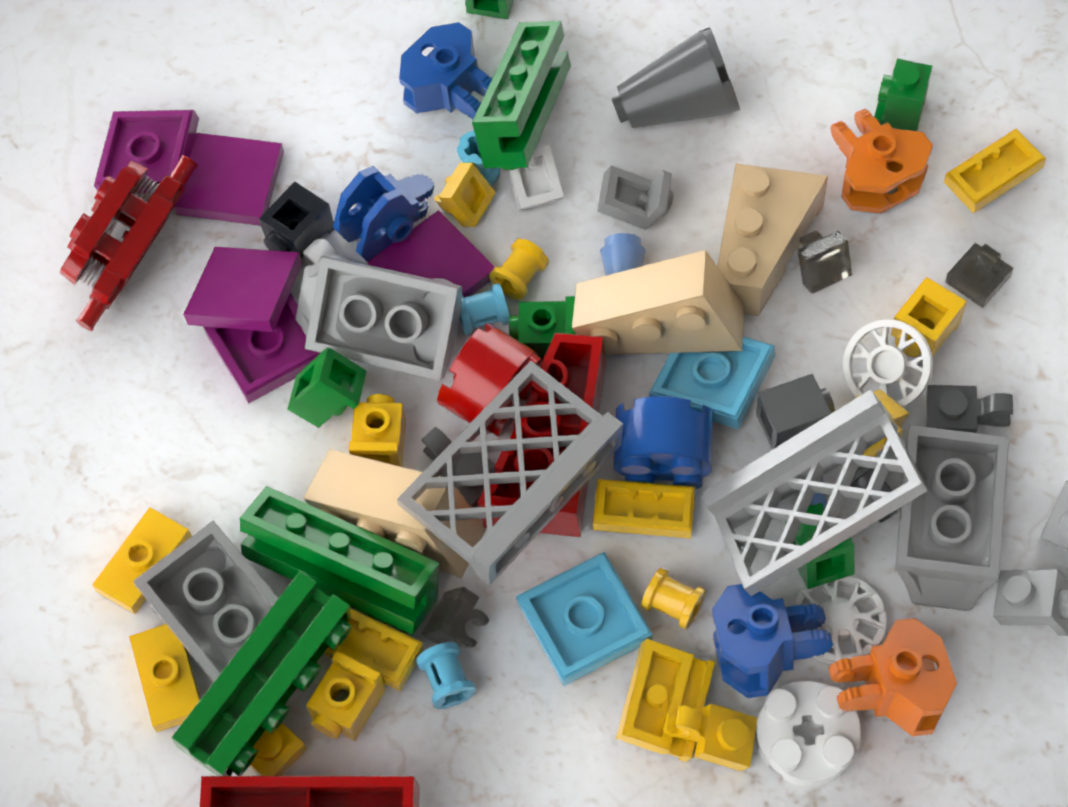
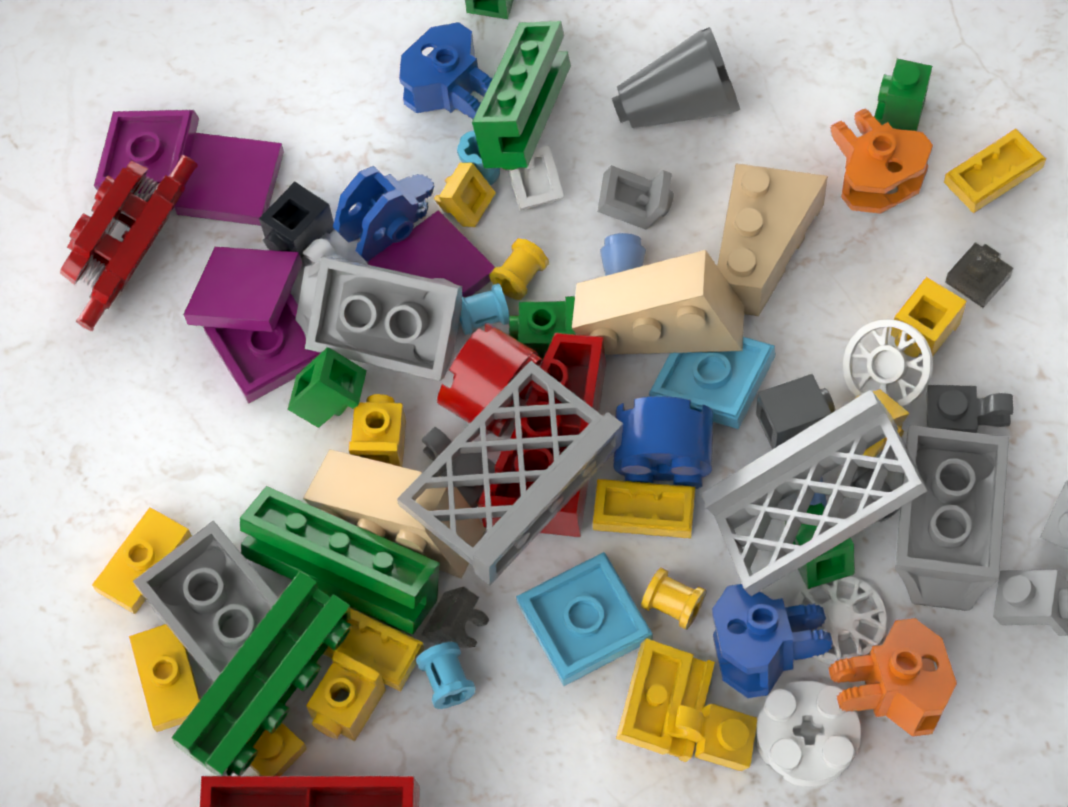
clear smoke tile [798,230,852,294] -> none

